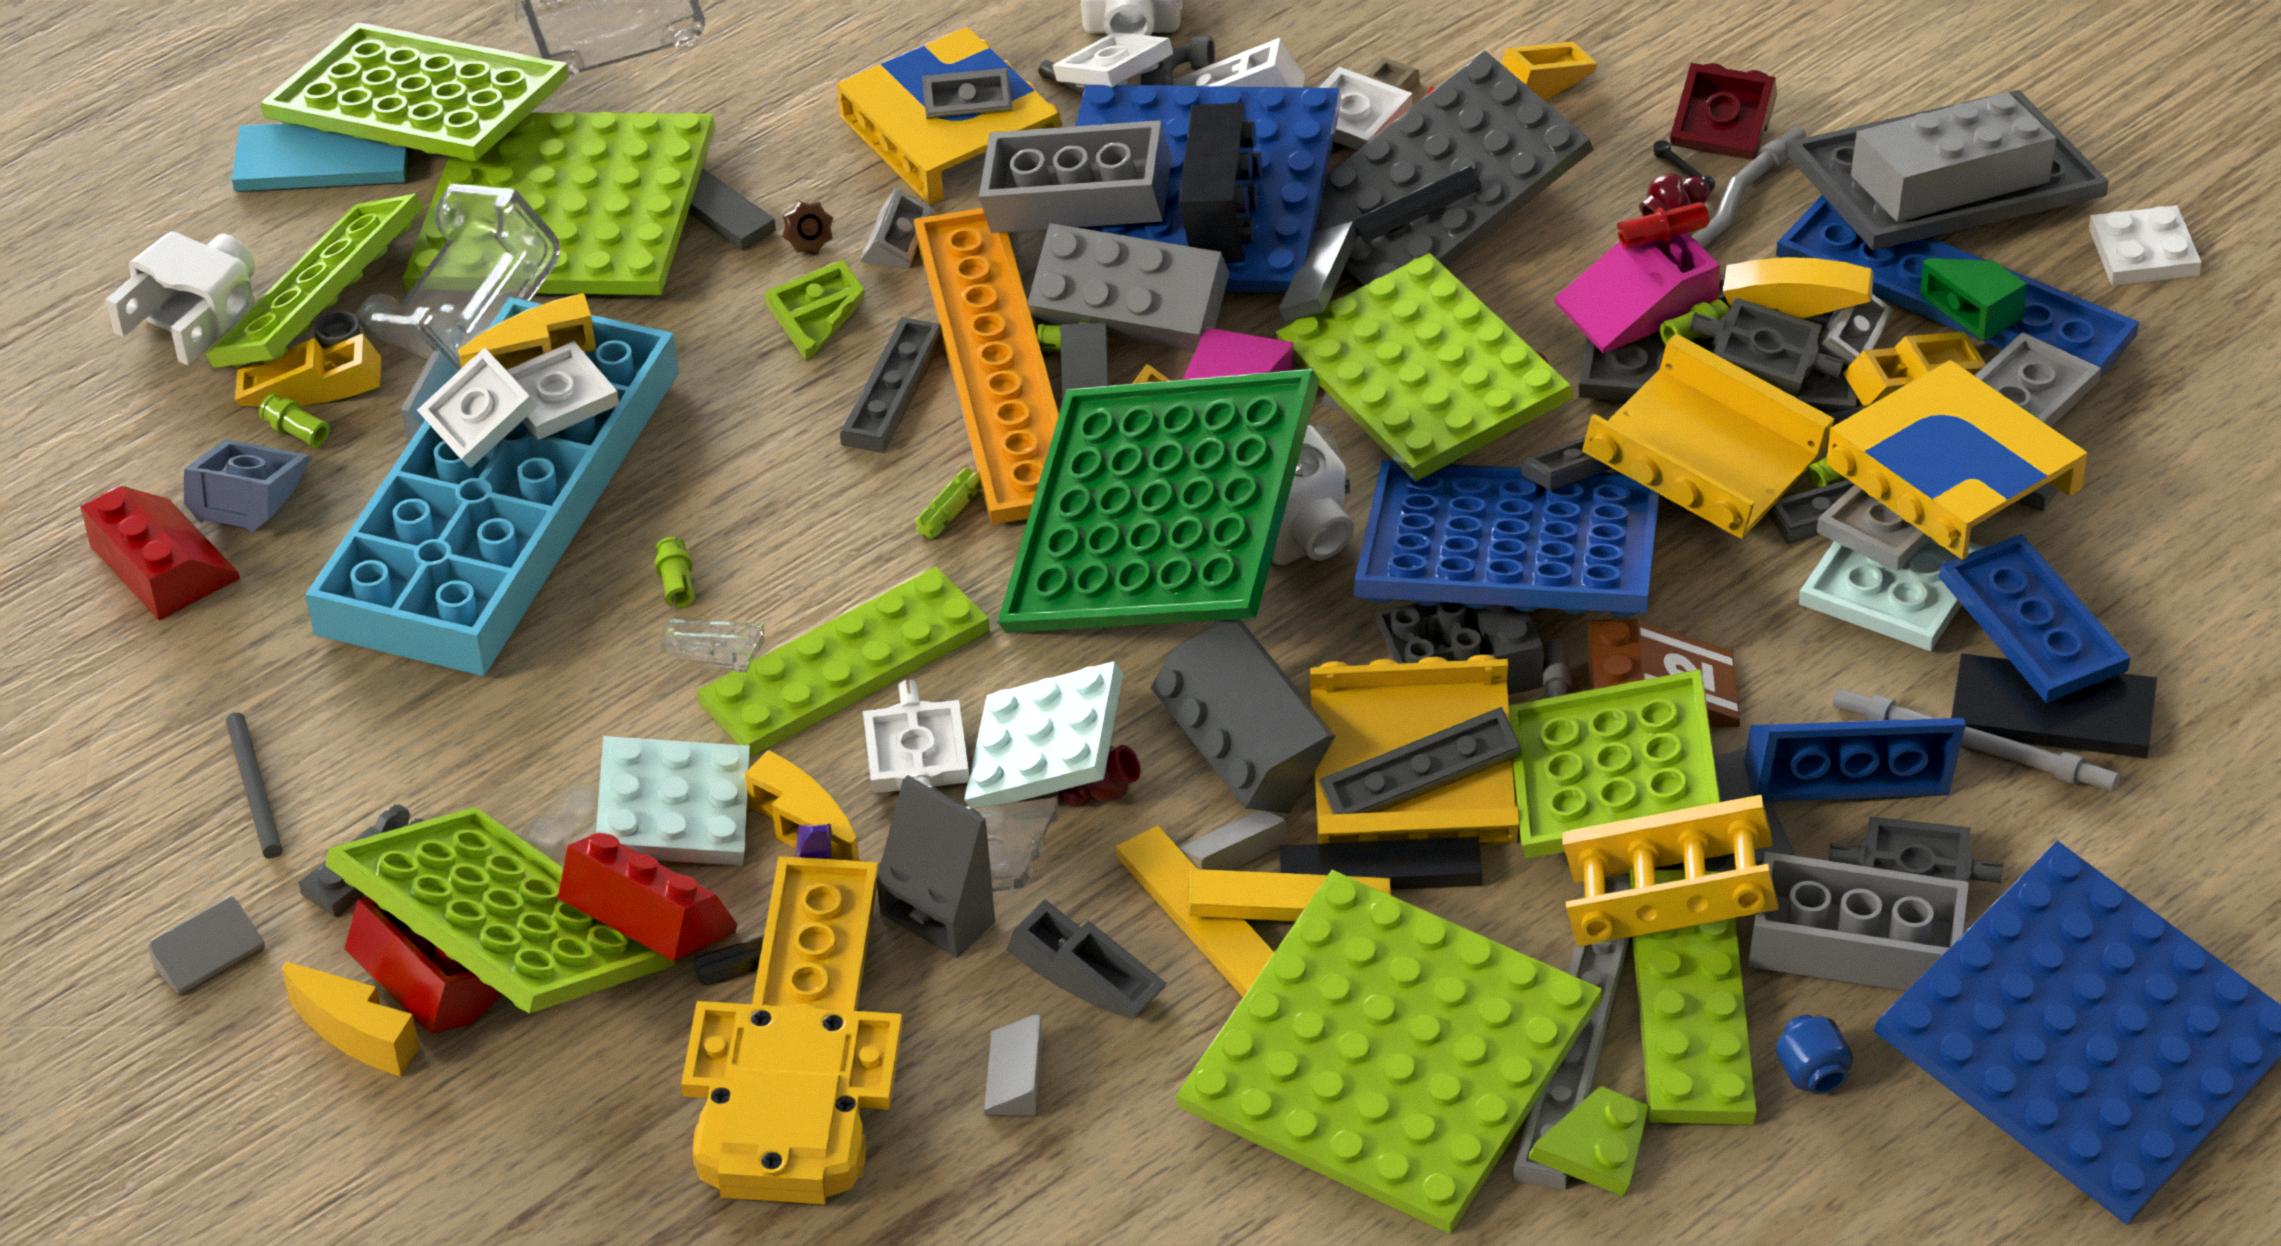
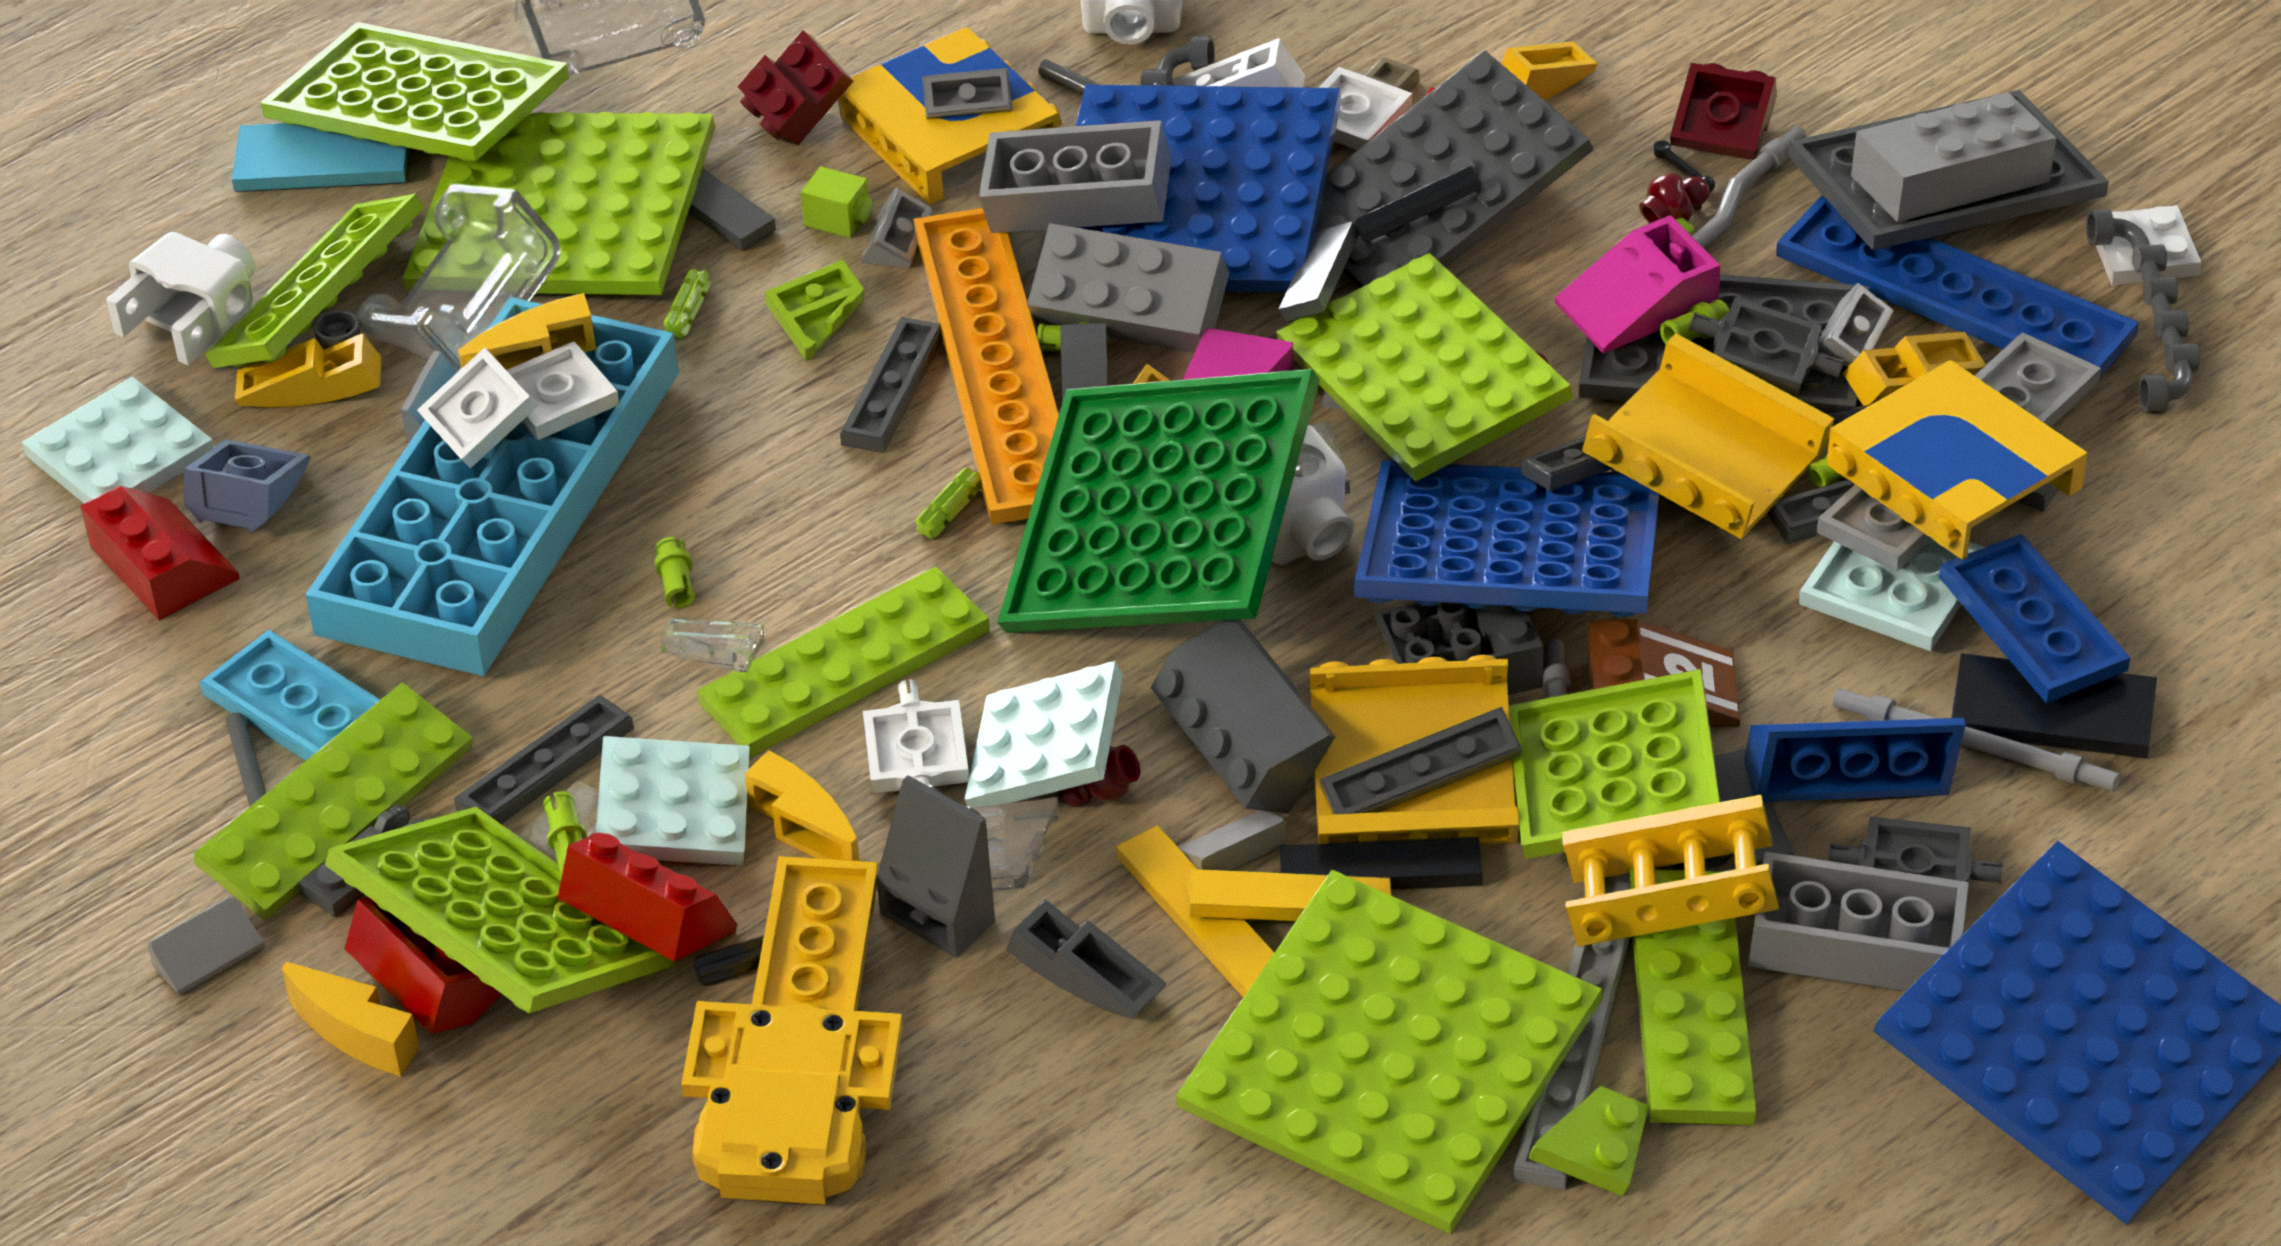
lime pin [259,393,330,448] -> none
reddish brown piece [782,201,834,254] -> none
dark purple slope [795,824,832,859] -> none
light grey slope [984,1014,1043,1116] -> none
white plate [1052,32,1173,87] -> none
black brick [1179,103,1262,263] -> none
red axle [1617,202,1710,251] -> none
yellow slope [1723,257,1874,319] -> none
blue head [1776,1014,1854,1095] -> none
green slope [1920,258,2027,341] -> none
none -> light aqua plate [22,377,214,504]
none -> lime plate [194,682,473,921]
none -> medium azure tile [199,630,380,761]
none -> dark grey tile [454,694,634,824]
none -> lime axle [543,791,587,877]
none -> lime axle [663,268,711,339]
none -> dark red plate [738,30,854,145]
none -> lime brick [800,166,873,238]
none -> dark grey bar [2086,209,2200,412]

